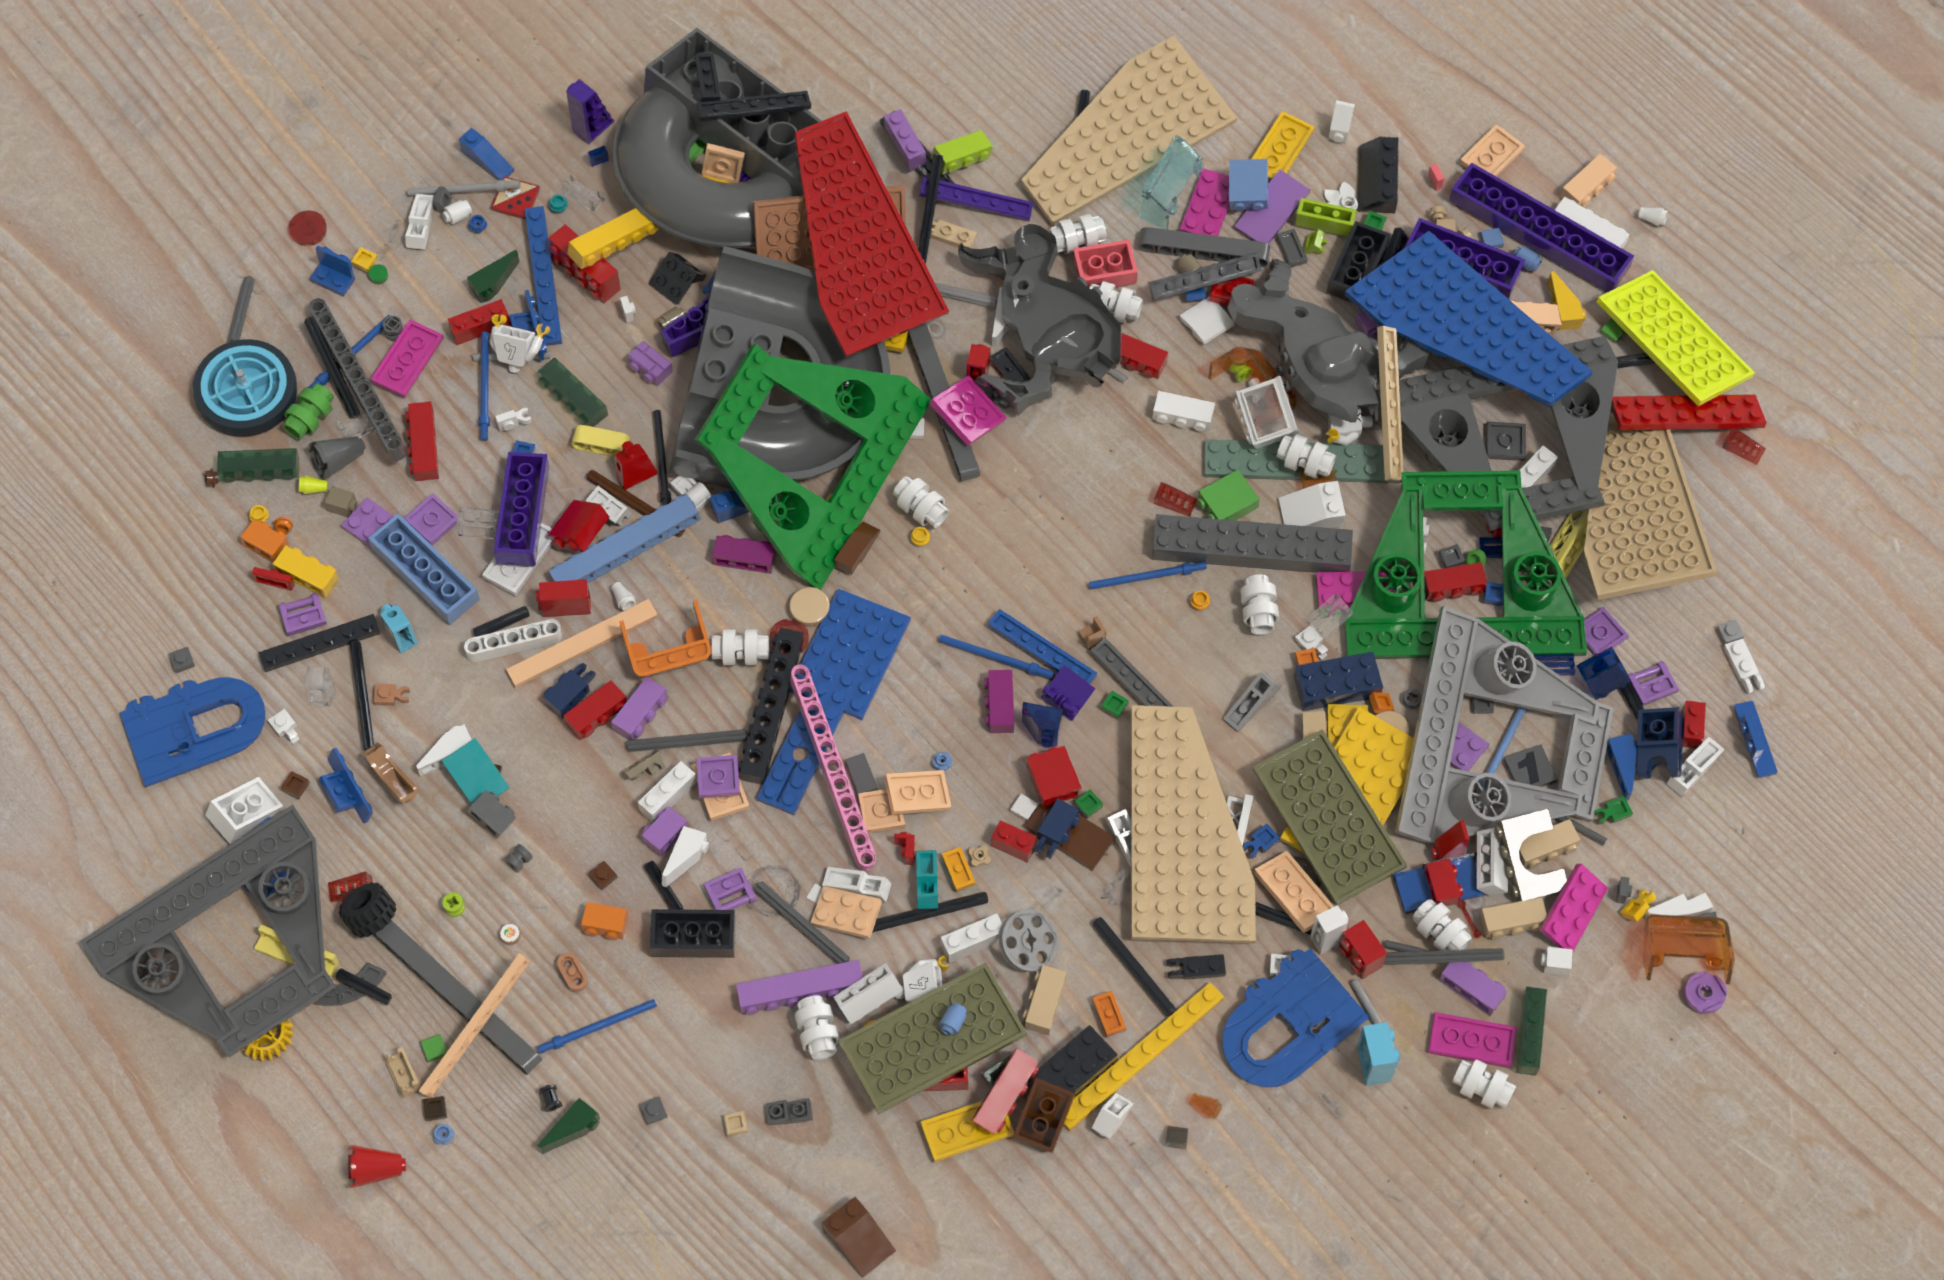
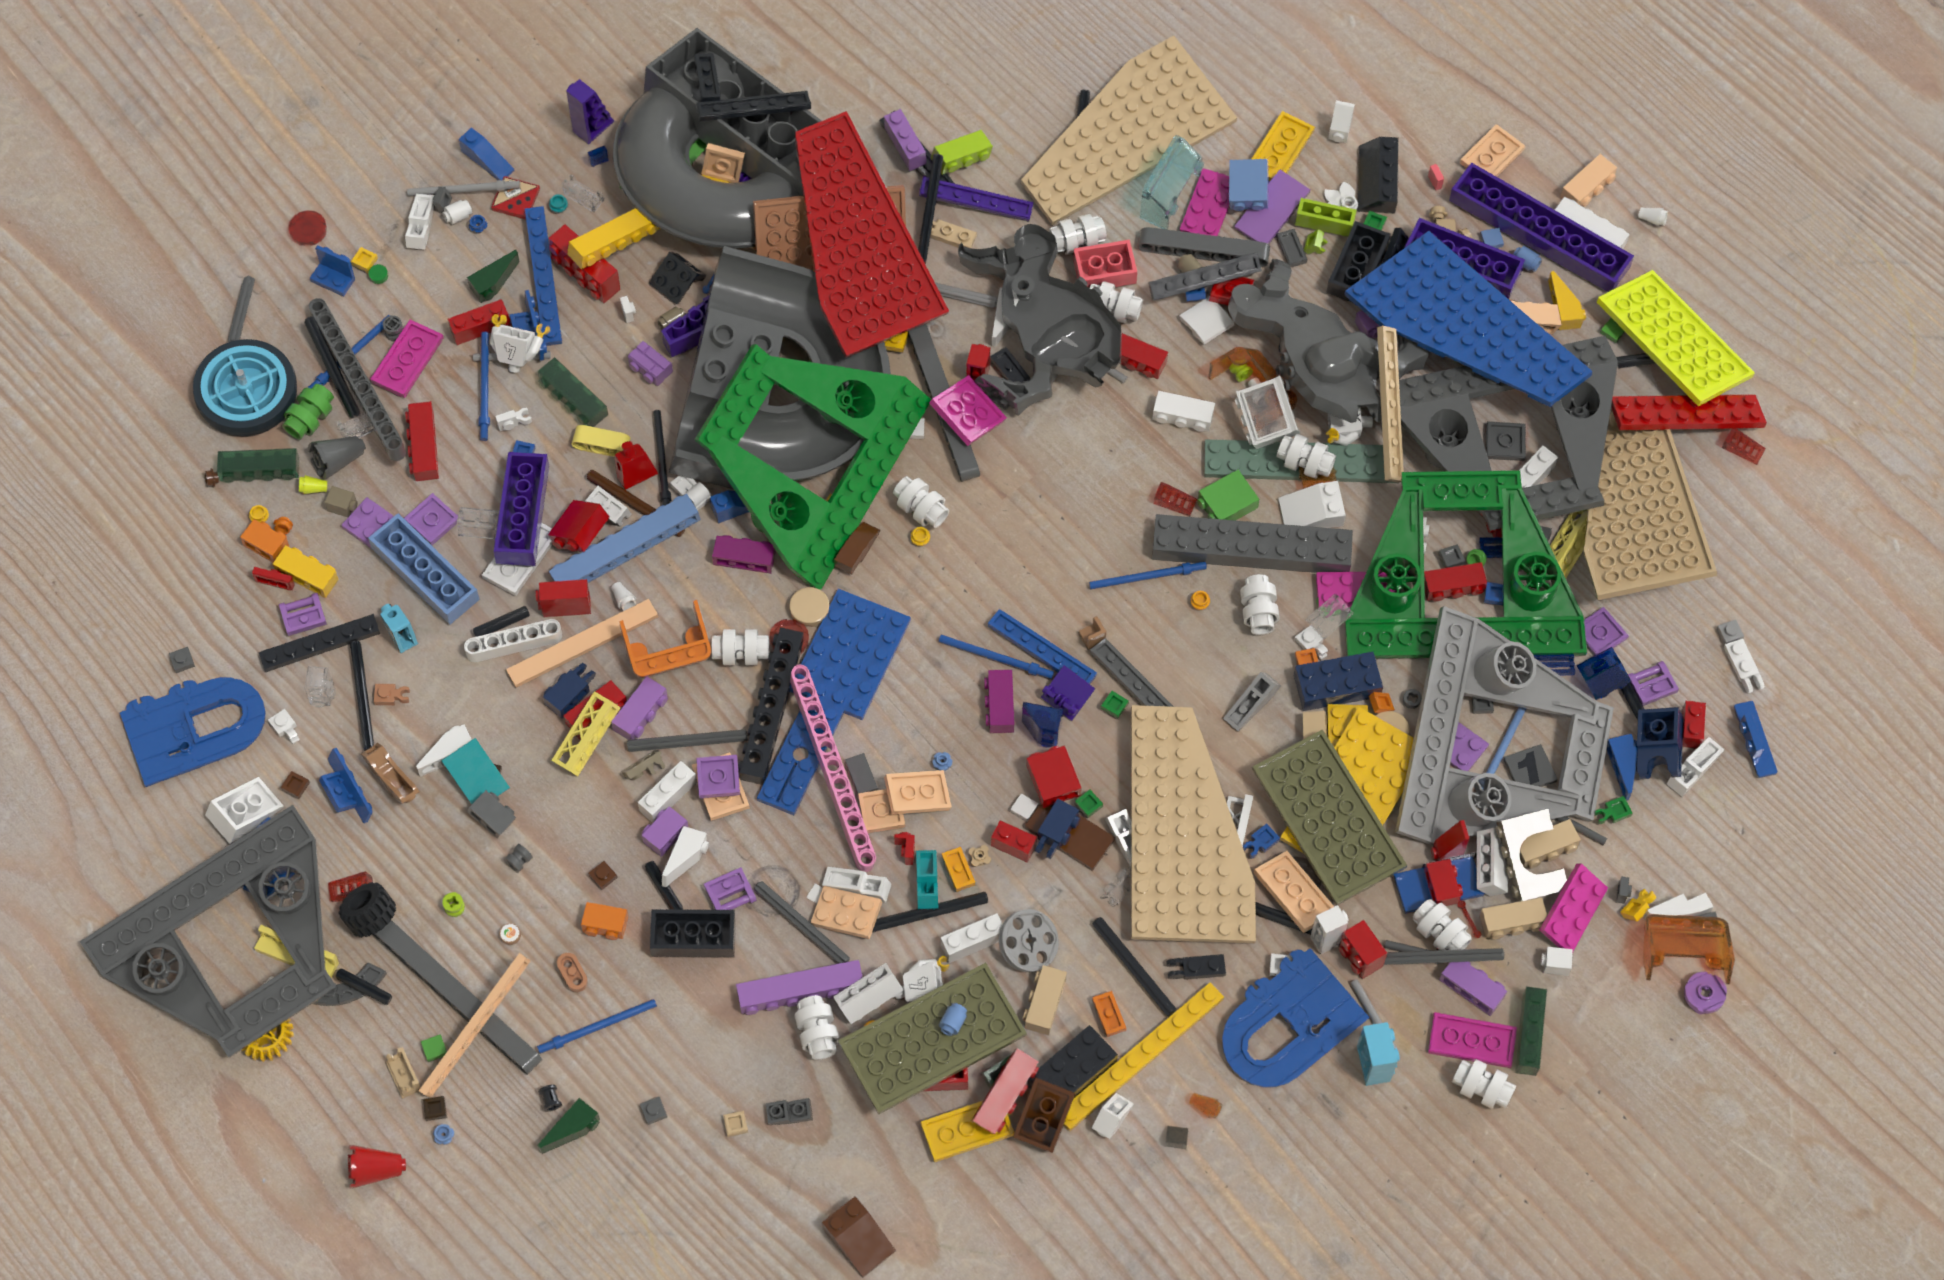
none -> light yellow fence [551,691,620,777]

